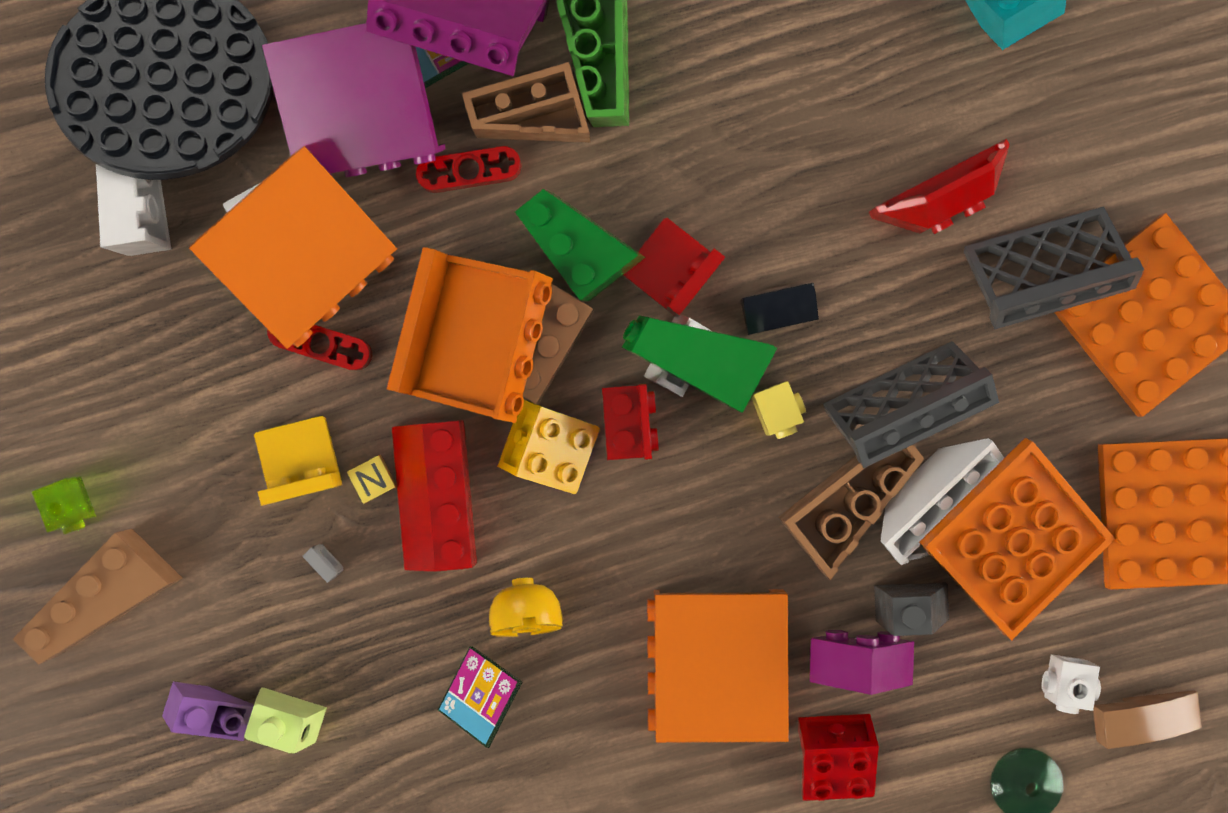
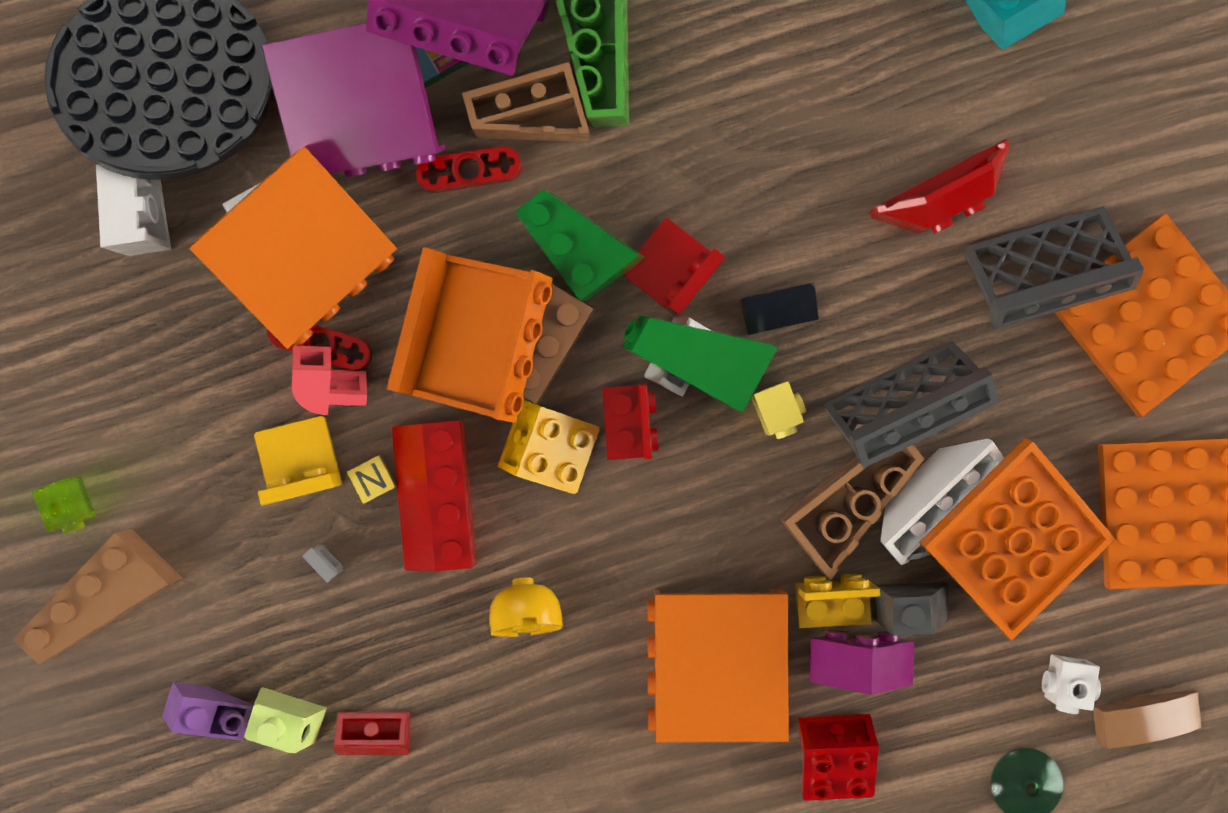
piece [438,646,523,748] -> none
none -> coral brick [292,345,367,415]
none -> red slope [333,712,410,755]
none -> yellow bracket [795,573,880,629]

